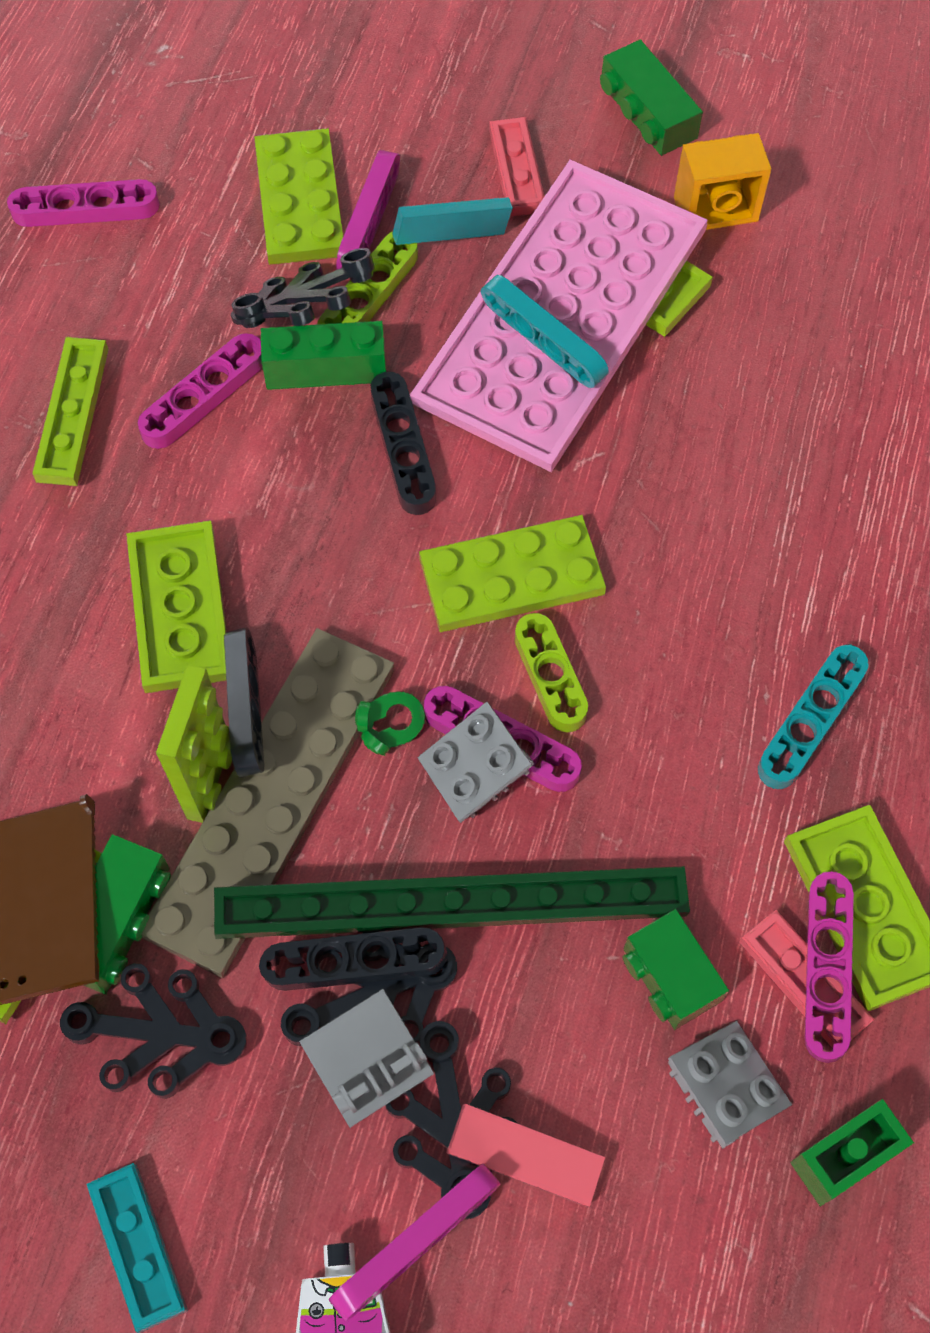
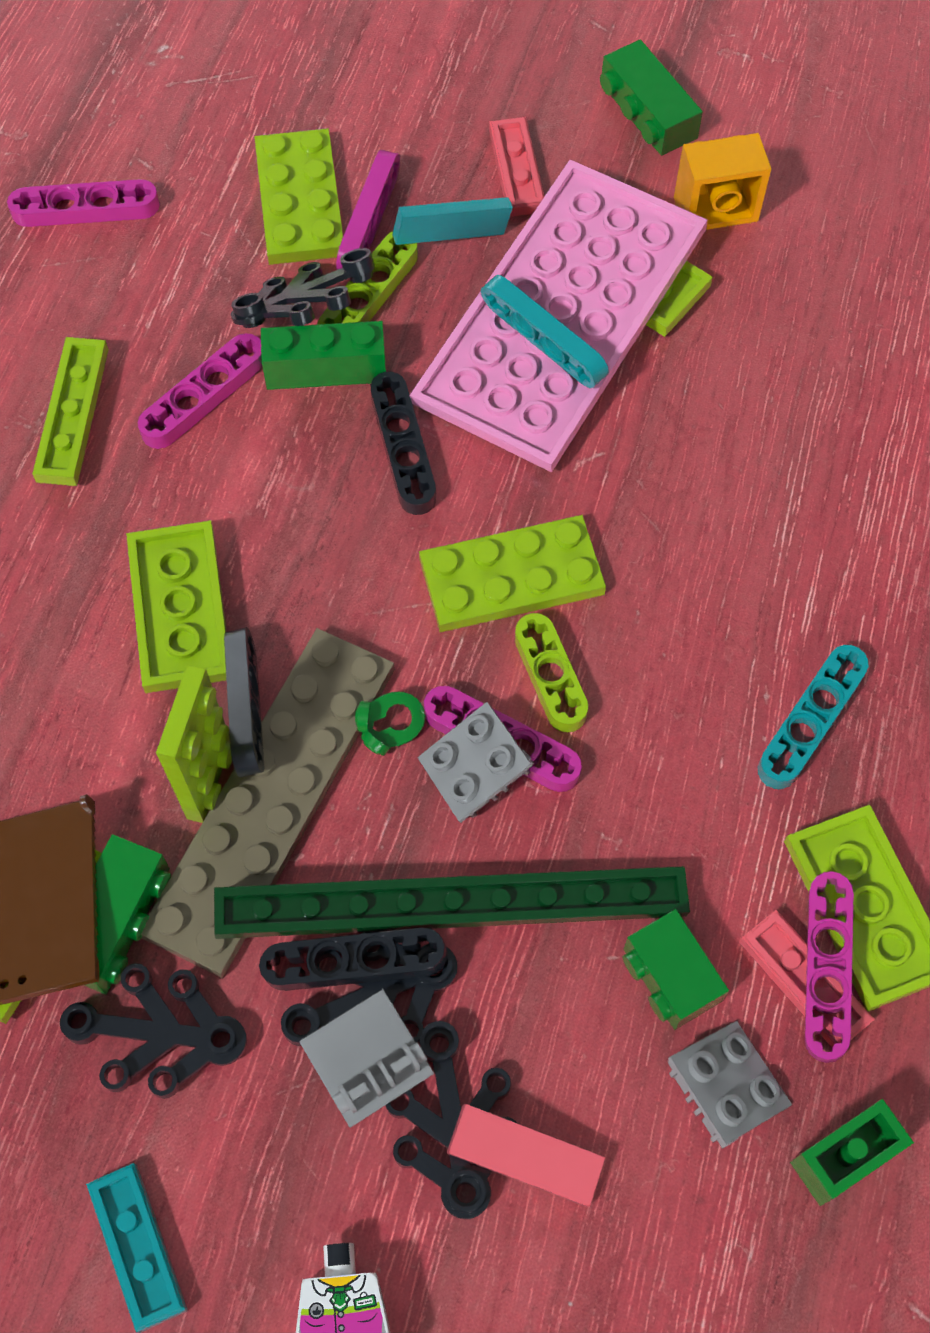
dark pink beam [329,1163,501,1322] -> none

